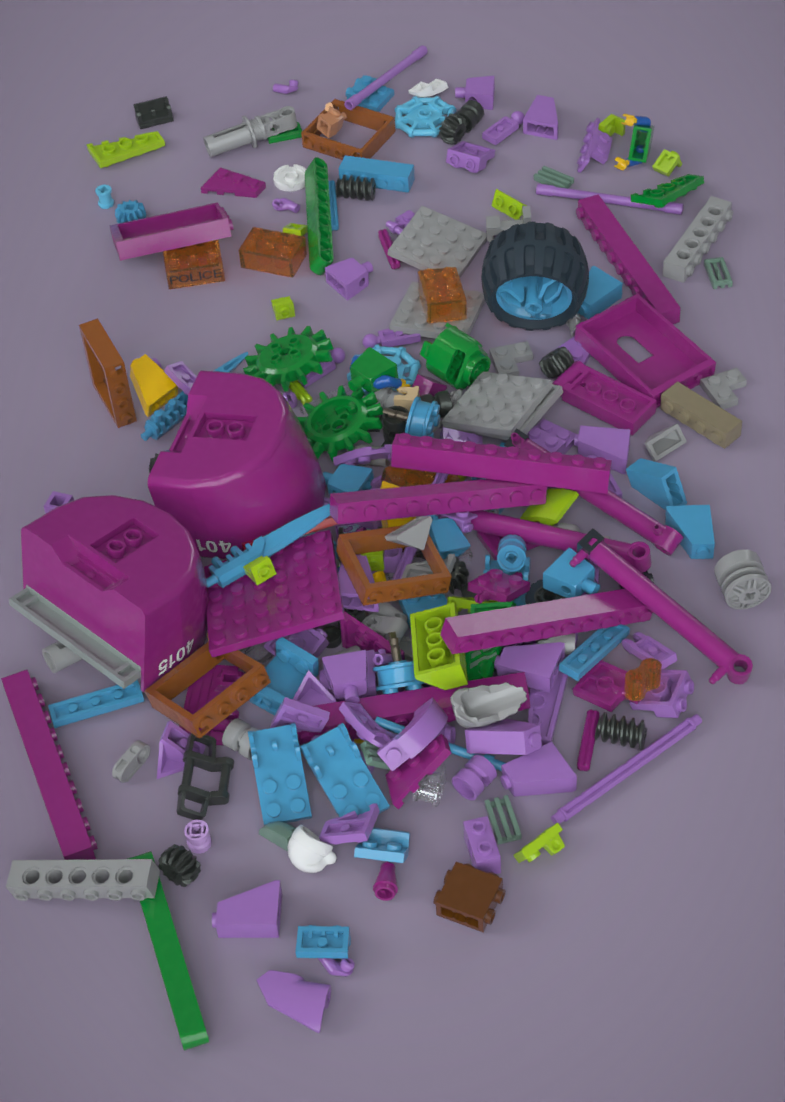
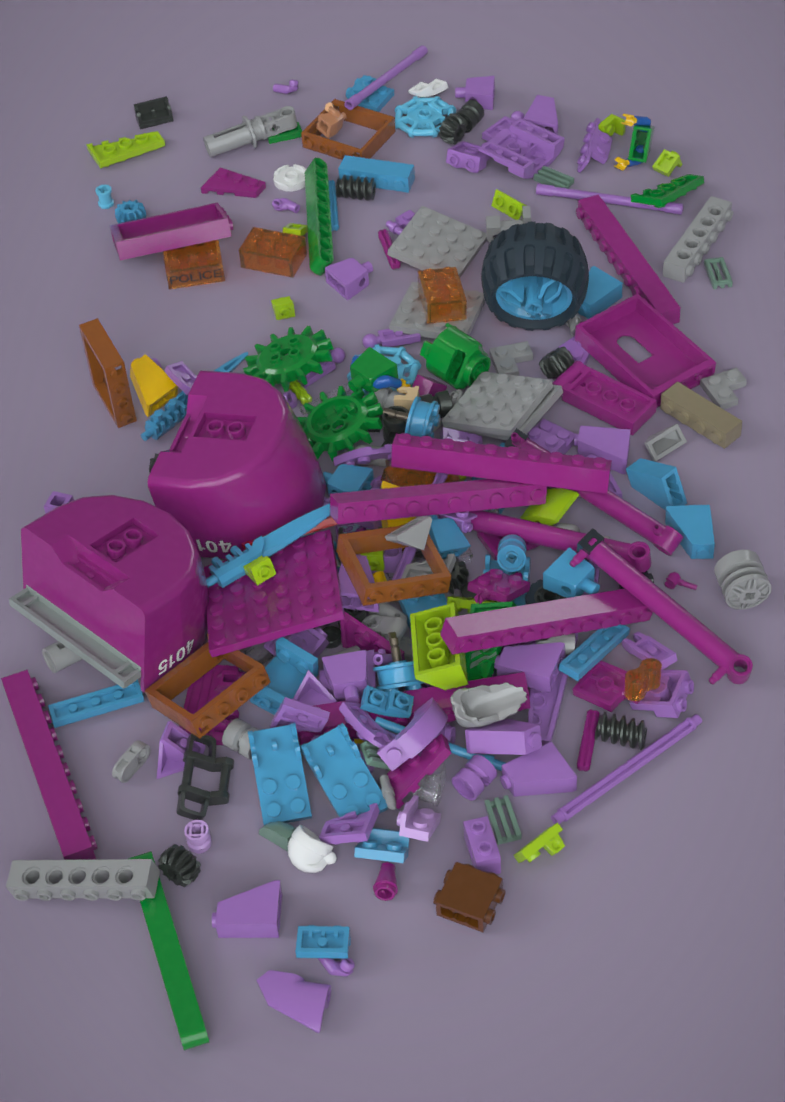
none -> dark azure slope [360,685,414,718]
none -> light grey piece [379,775,396,810]
none -> lavender bracket [397,795,441,842]
none -> medium lavender slope [479,118,565,179]
none -> magenta hand [664,572,698,590]

